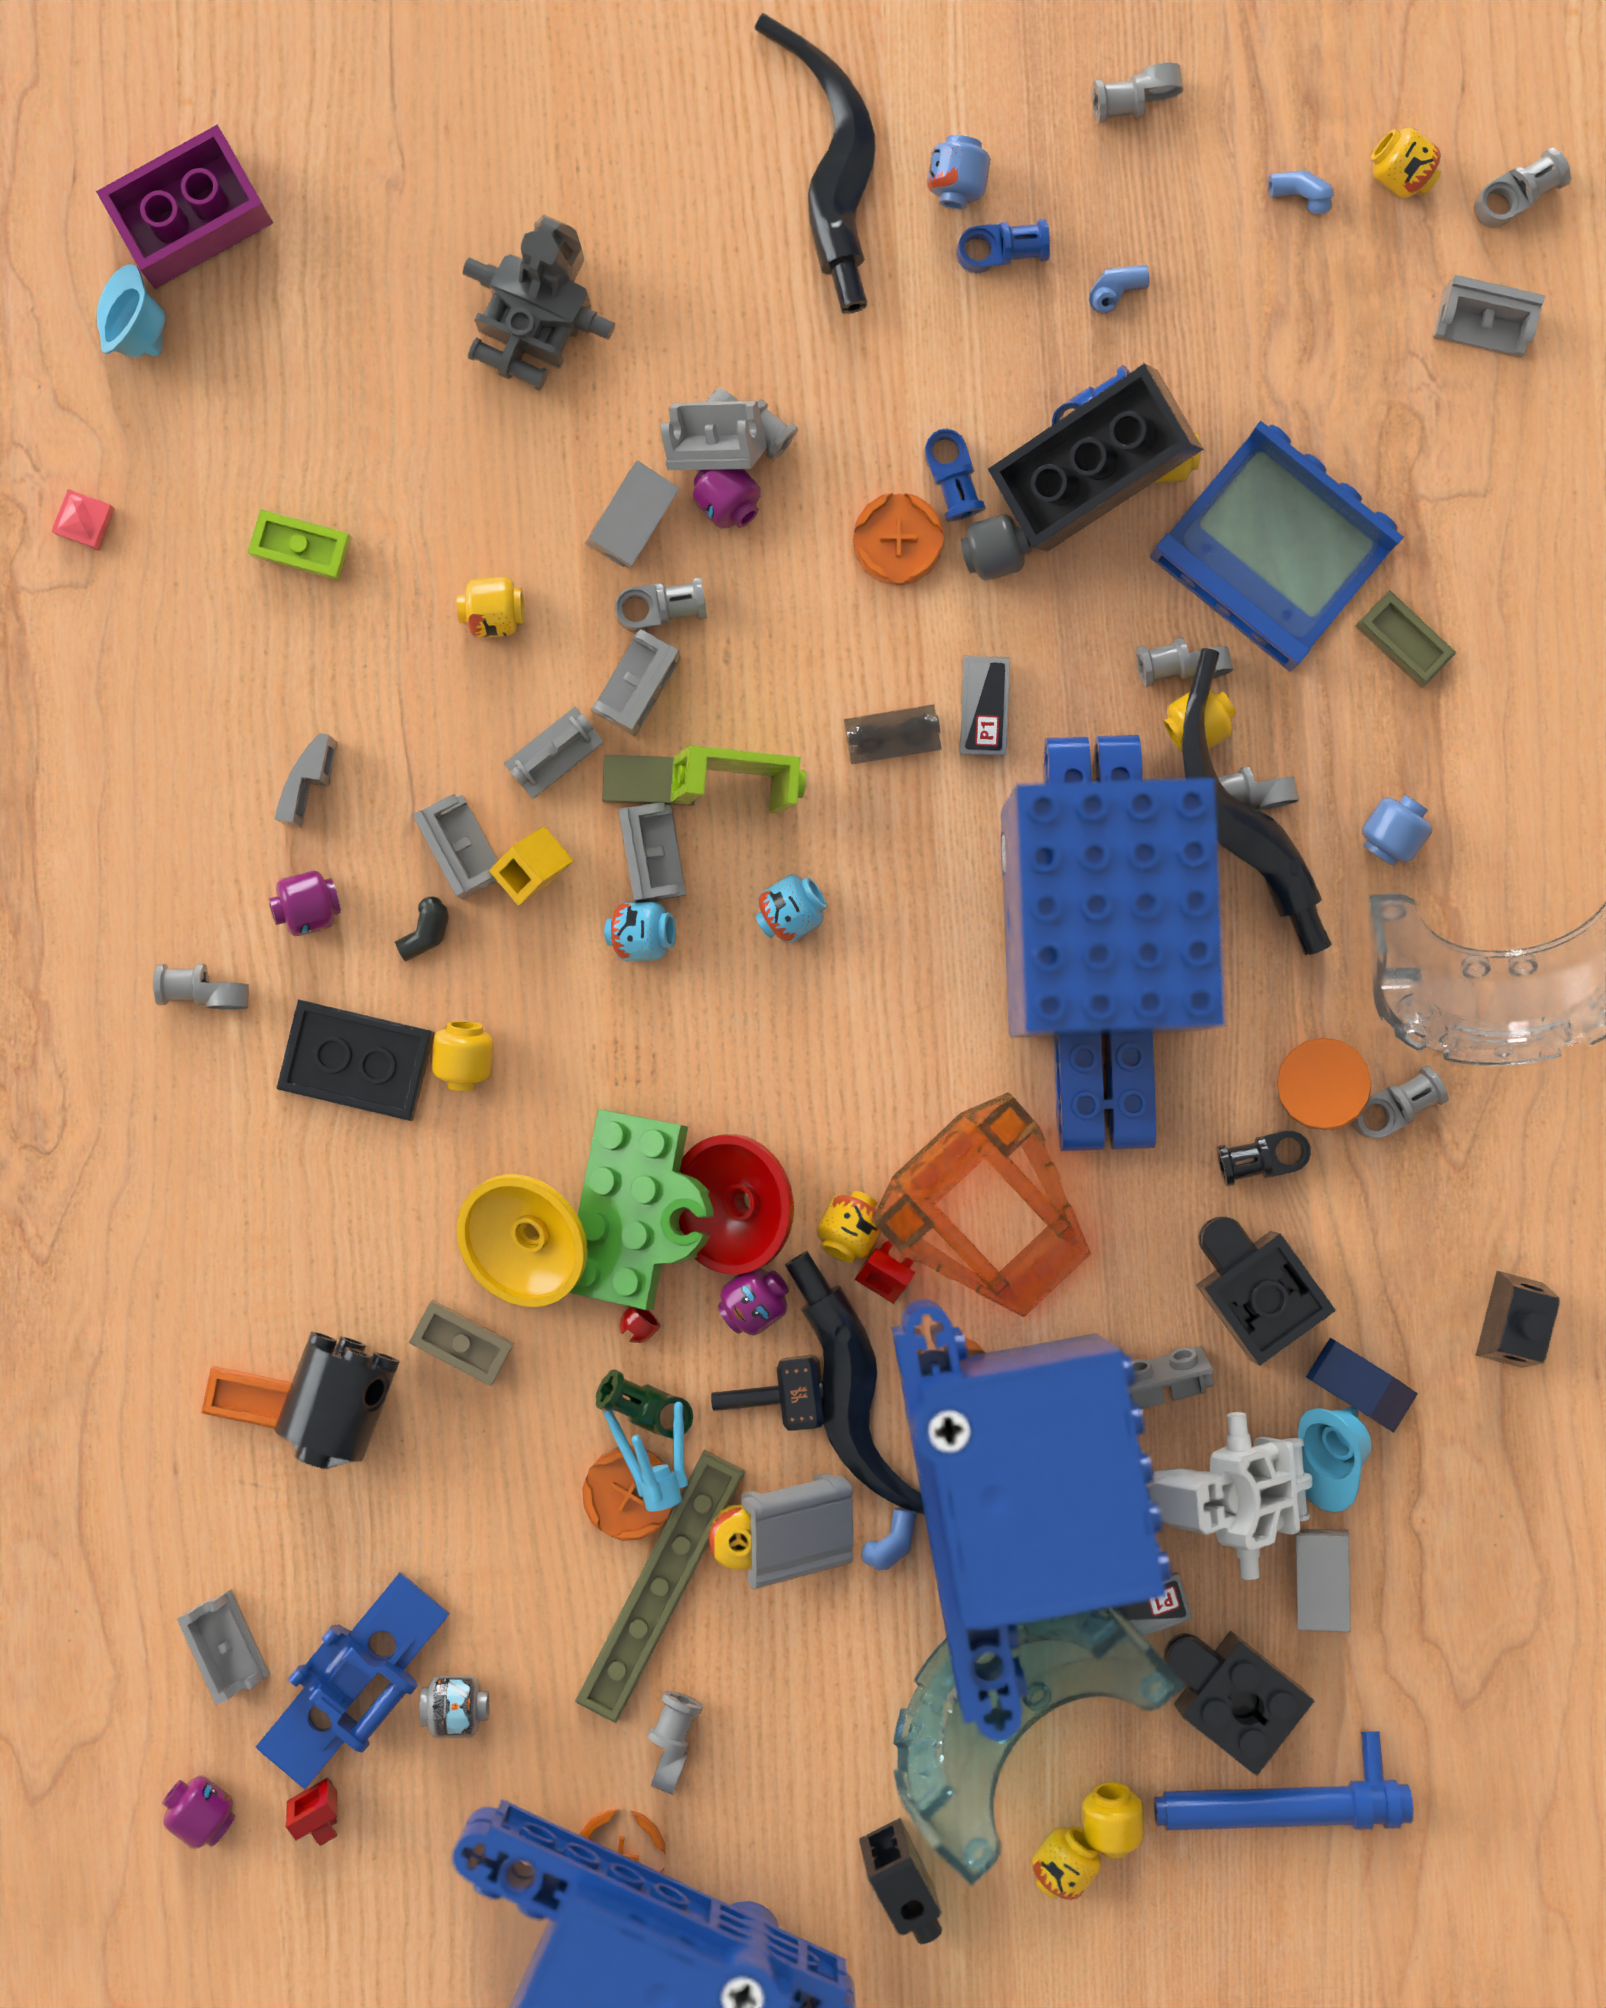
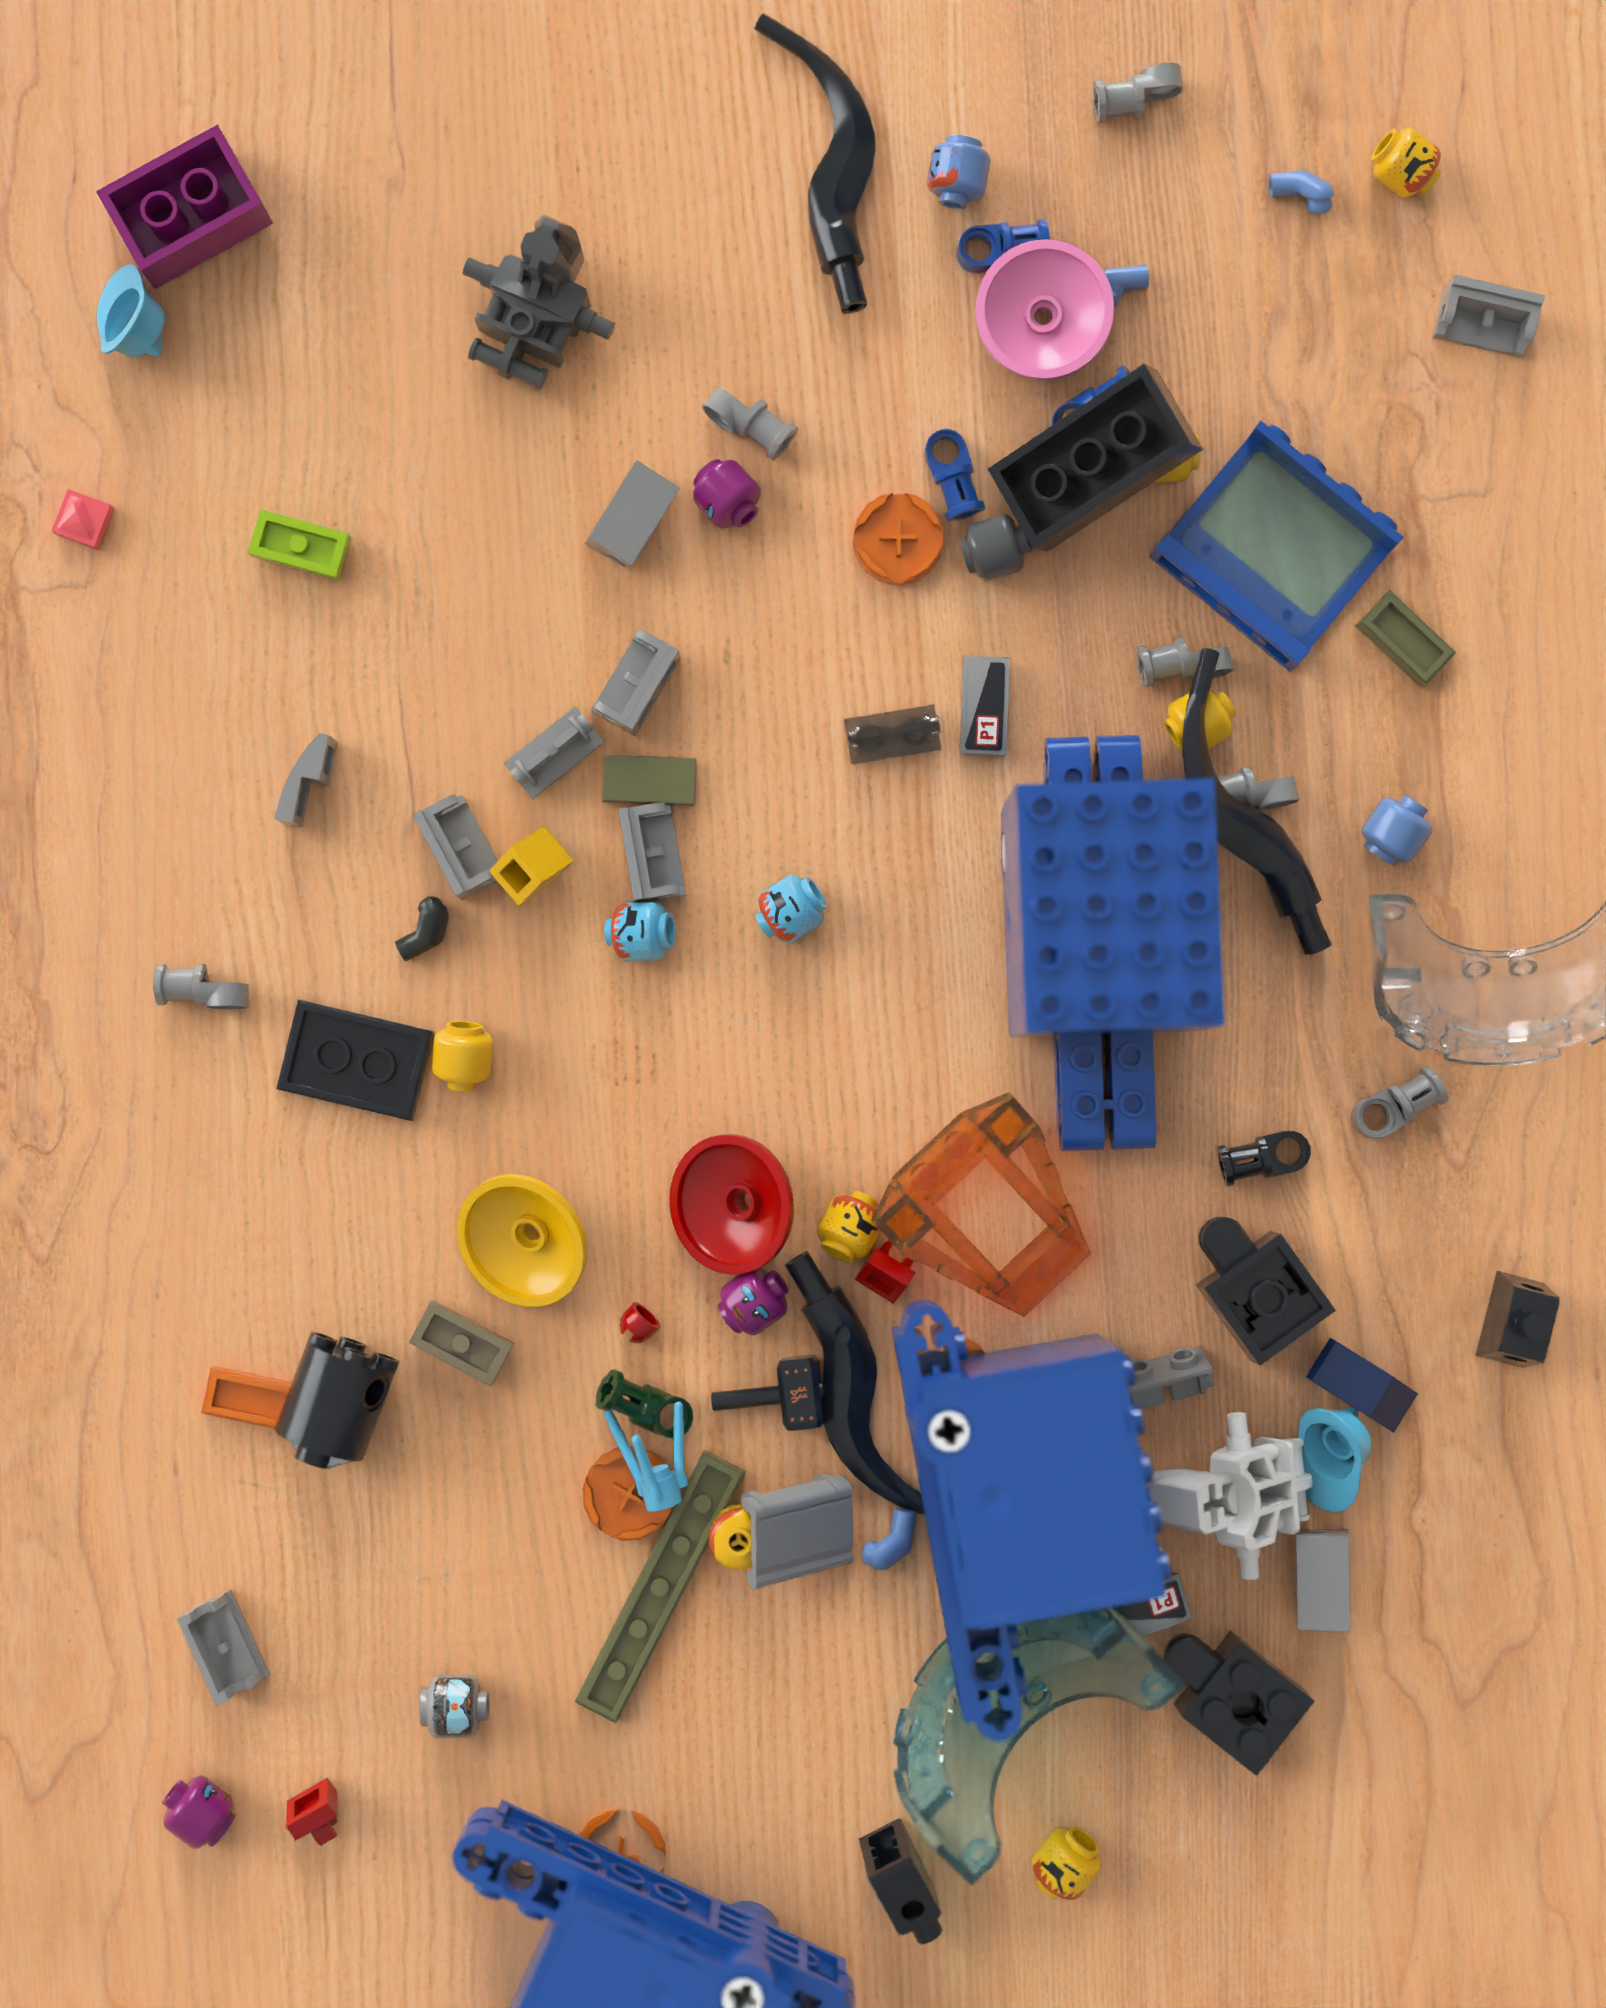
blue piece [255,1572,450,1789] -> none
magenta head [269,871,341,936] -> none
yellow head [456,577,525,638] -> none
bright green plate [569,1109,714,1310] -> none
light grey connector [615,577,707,632] -> none
light grey connector [647,1690,703,1794] -> none
light grey hinge [661,401,767,470] -> none
lime panel [670,745,806,814] -> none
yellow head [1082,1782,1144,1859] -> none
blue cylinder [1154,1731,1413,1831] -> none
orange tile [1277,1038,1372,1130] -> none
light grey connector [1474,147,1571,228] -> none
none -> bright pink dish [975,239,1114,380]

